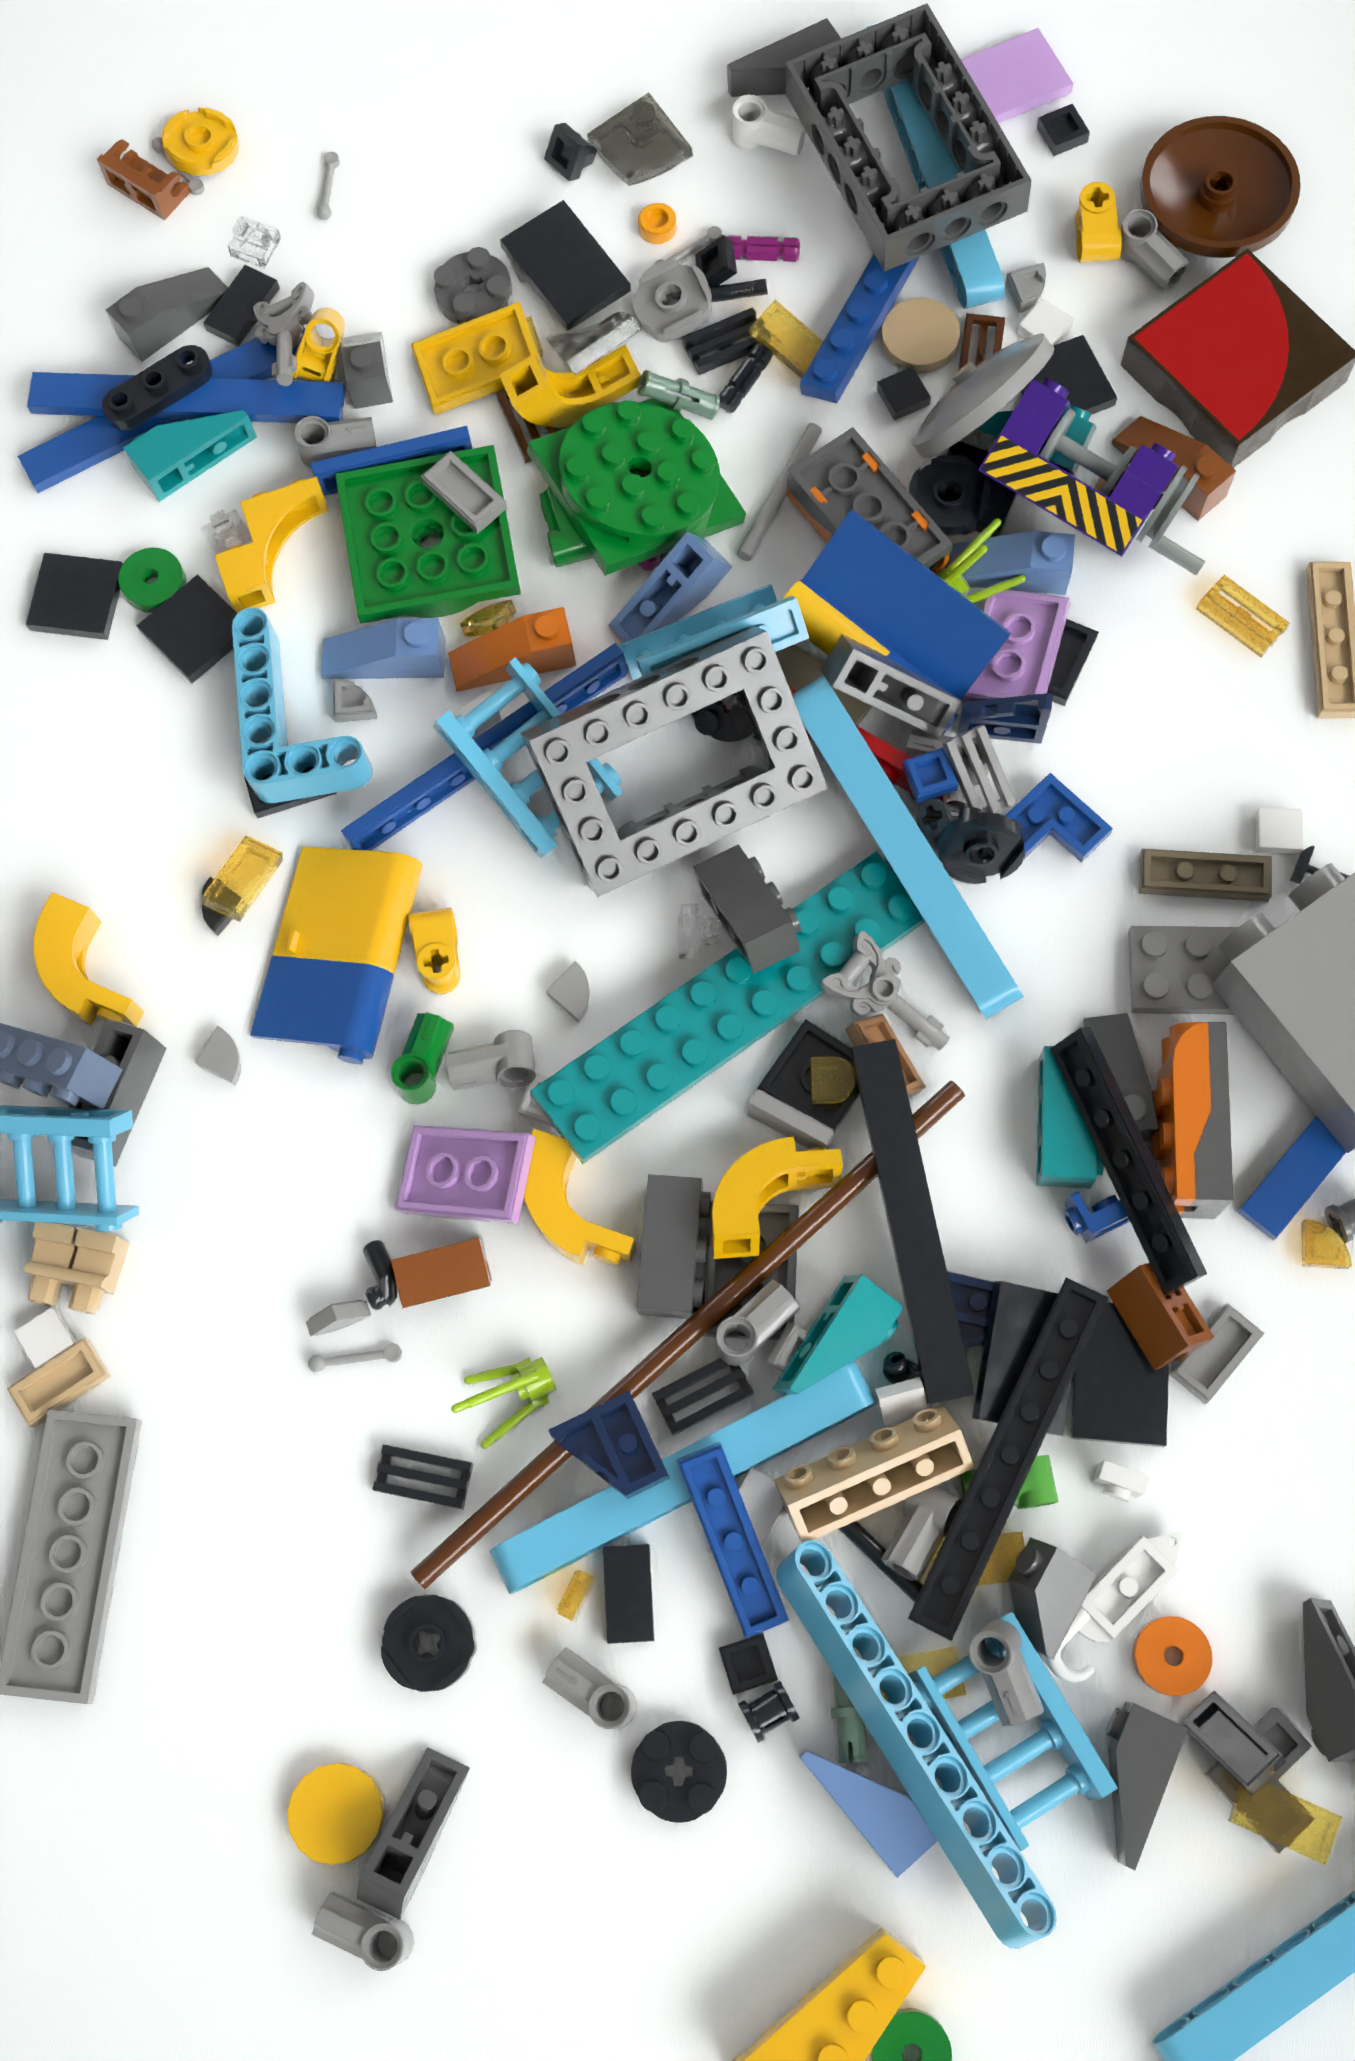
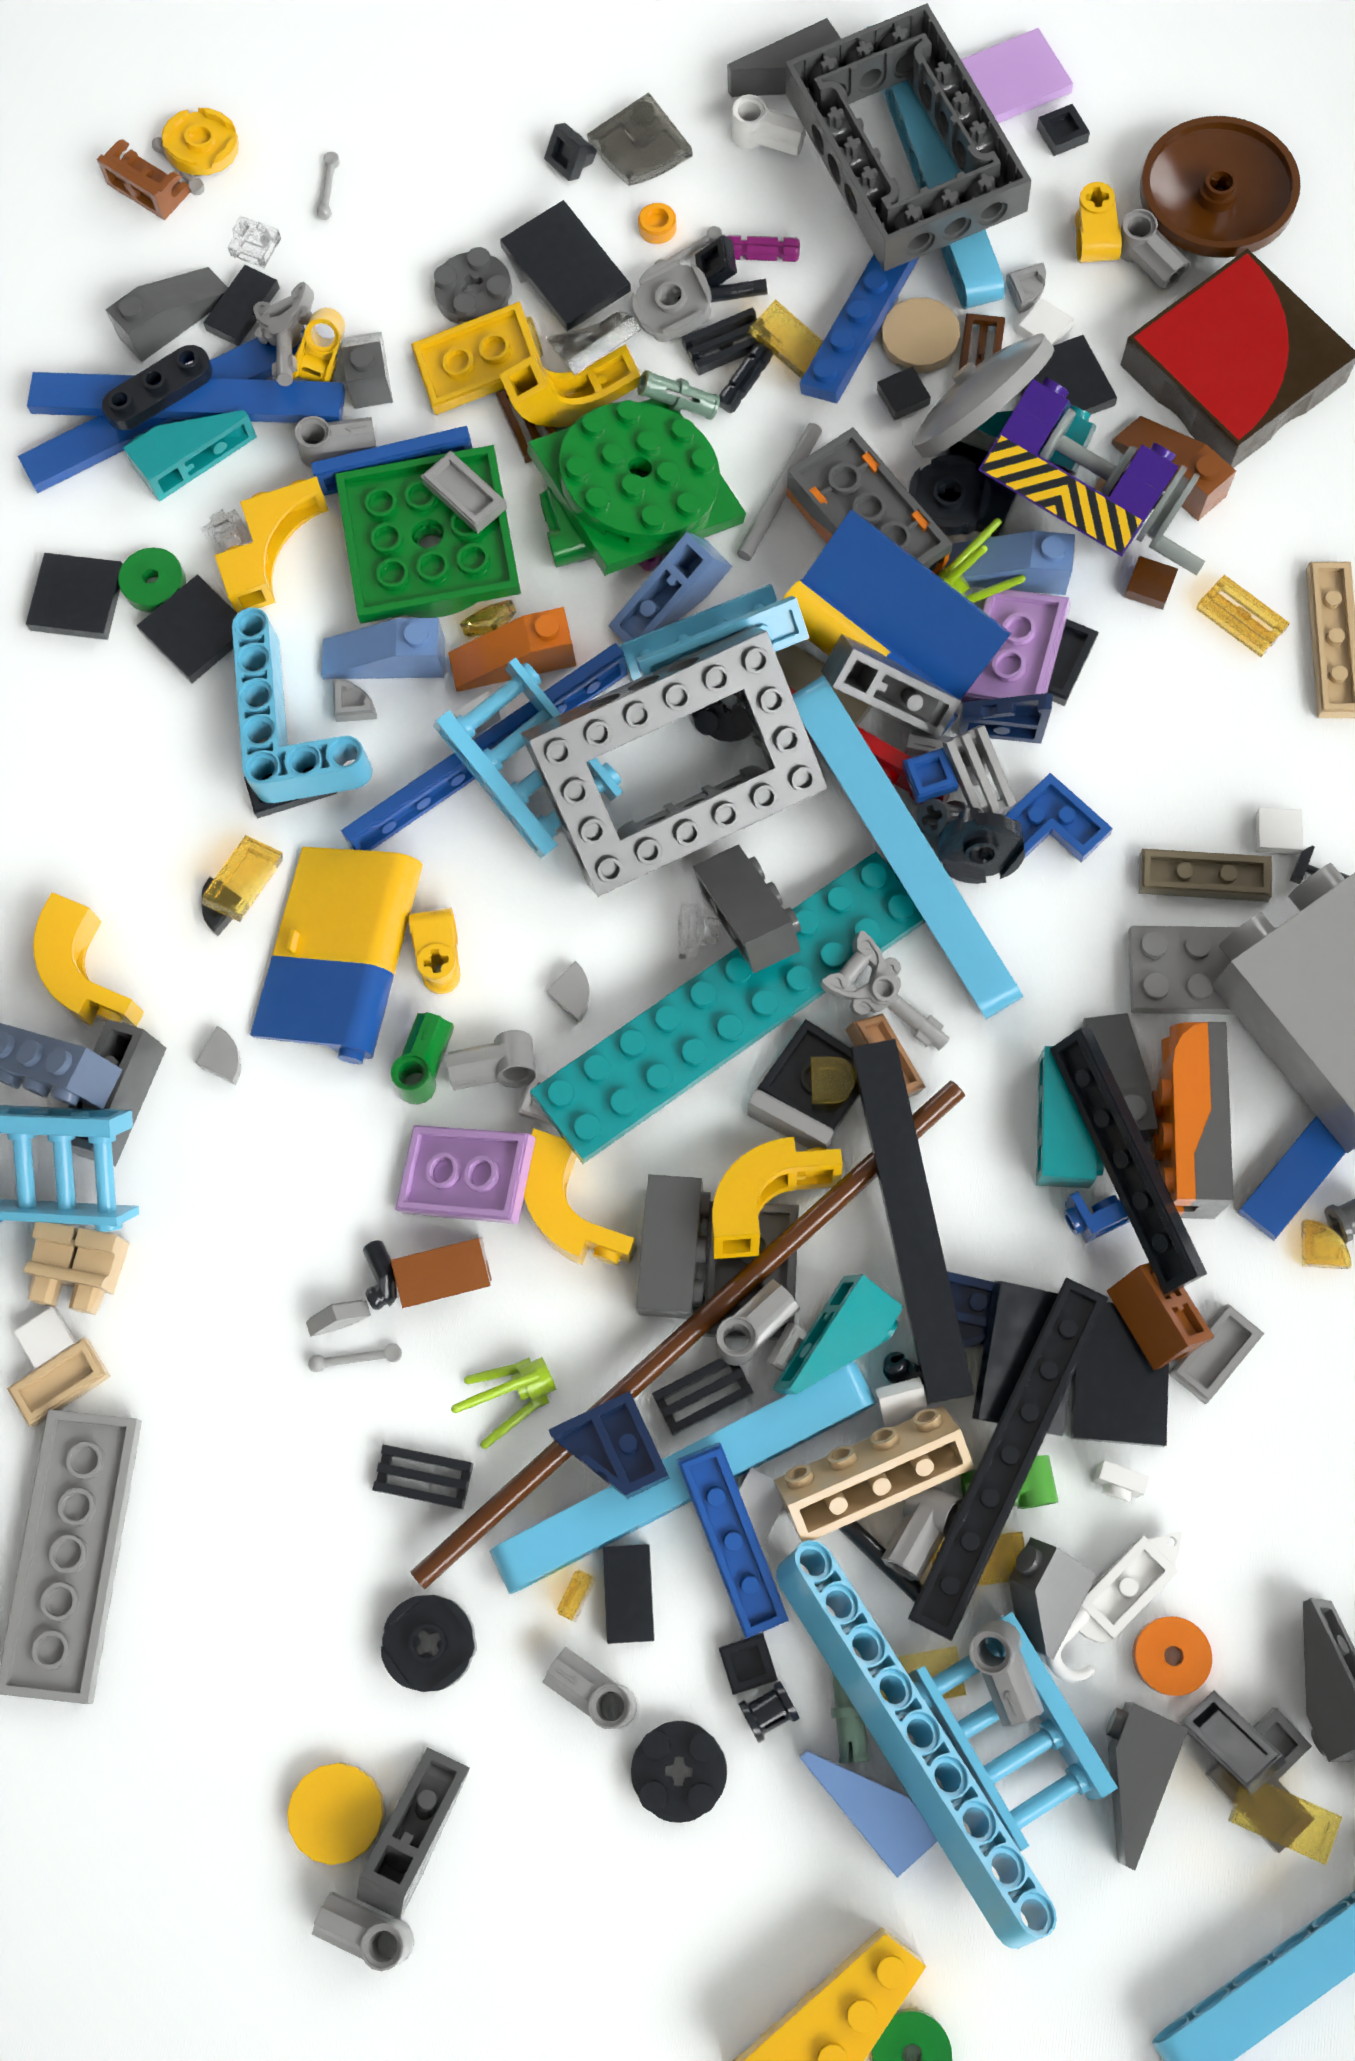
none -> reddish brown tile [1124,556,1178,610]

